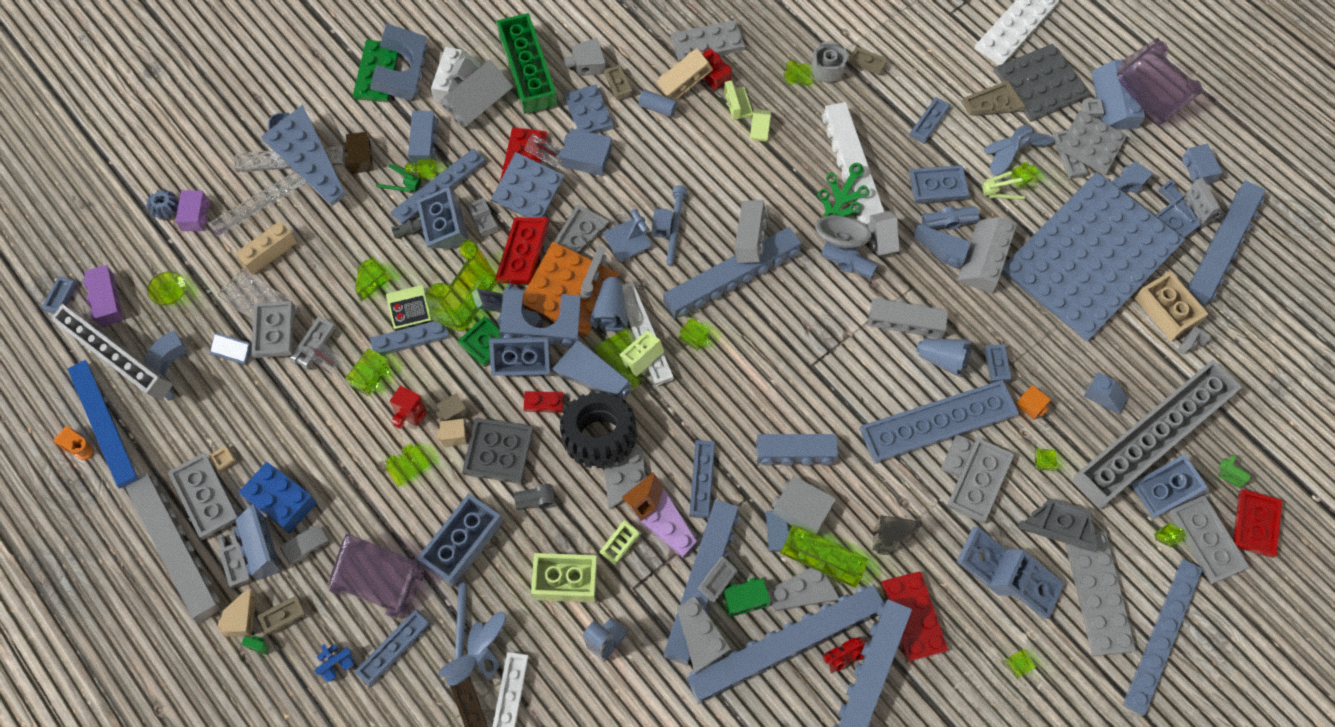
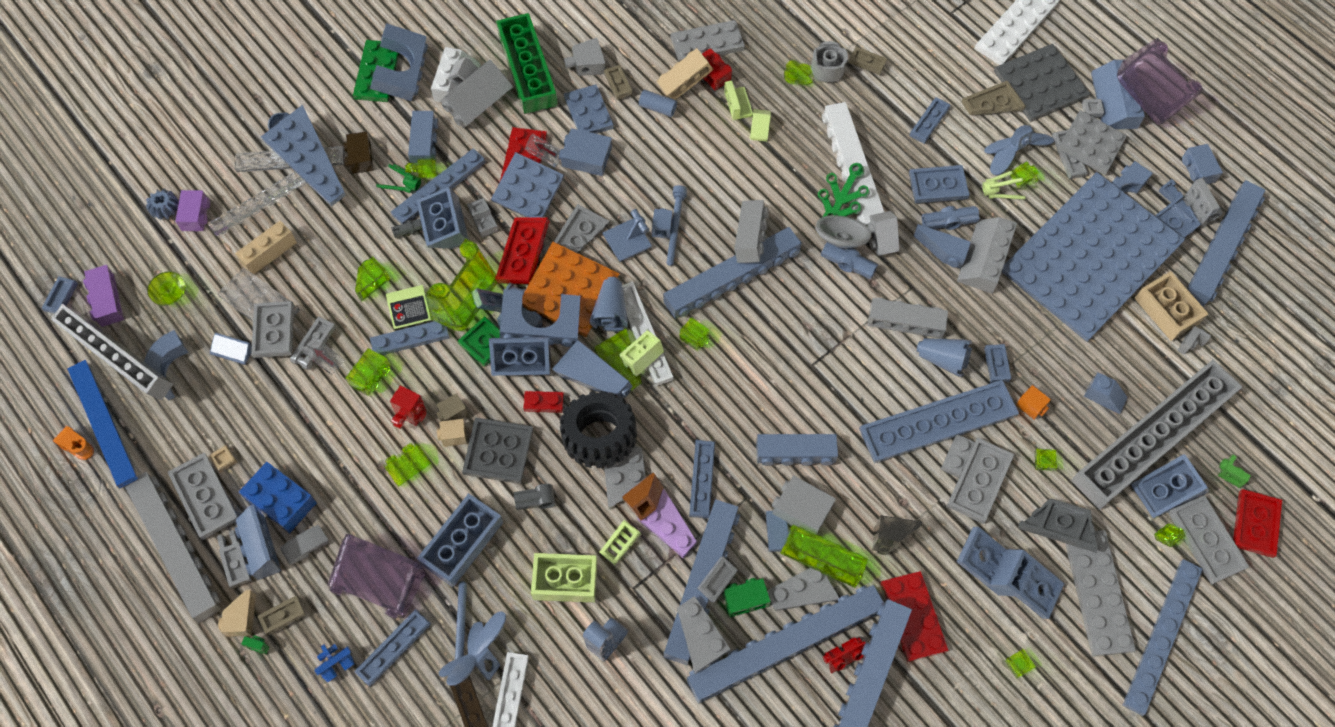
light grey plate [580,245,607,300] -> none

